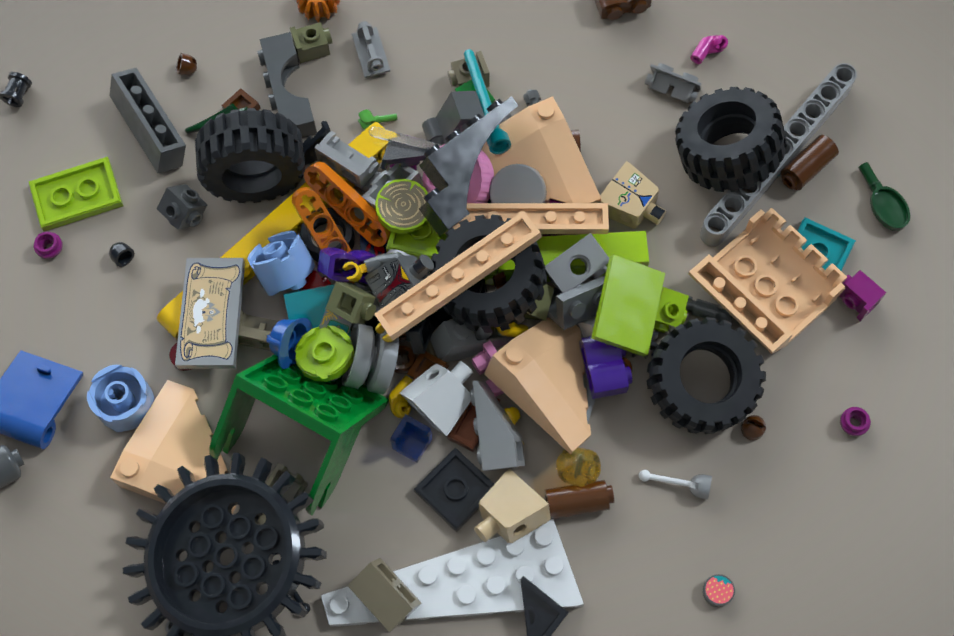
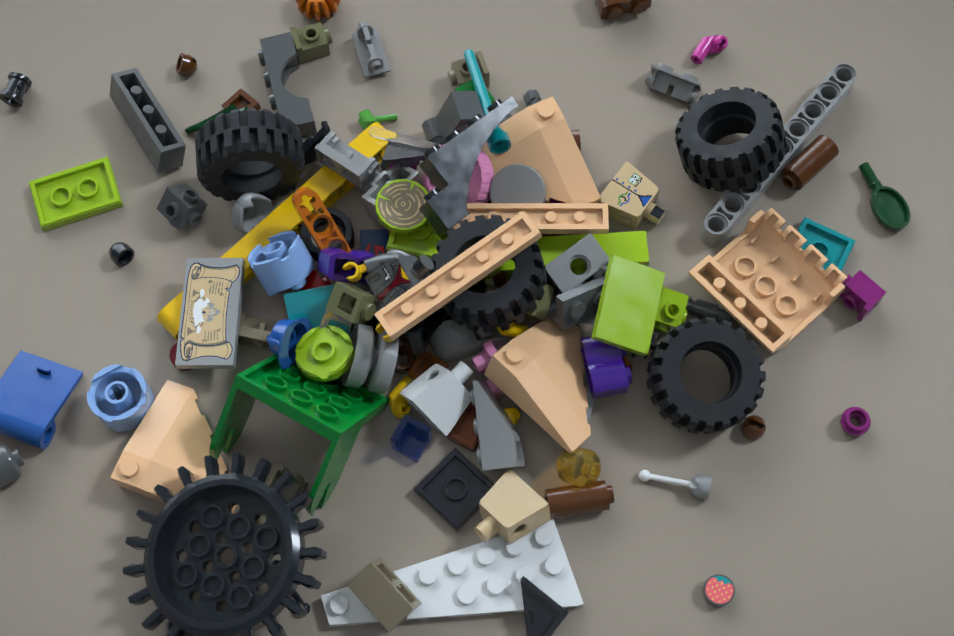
magenta plate [34,232,63,259] -> none
orange beam [304,161,391,247] -> none
none -> light grey hair [231,192,273,234]

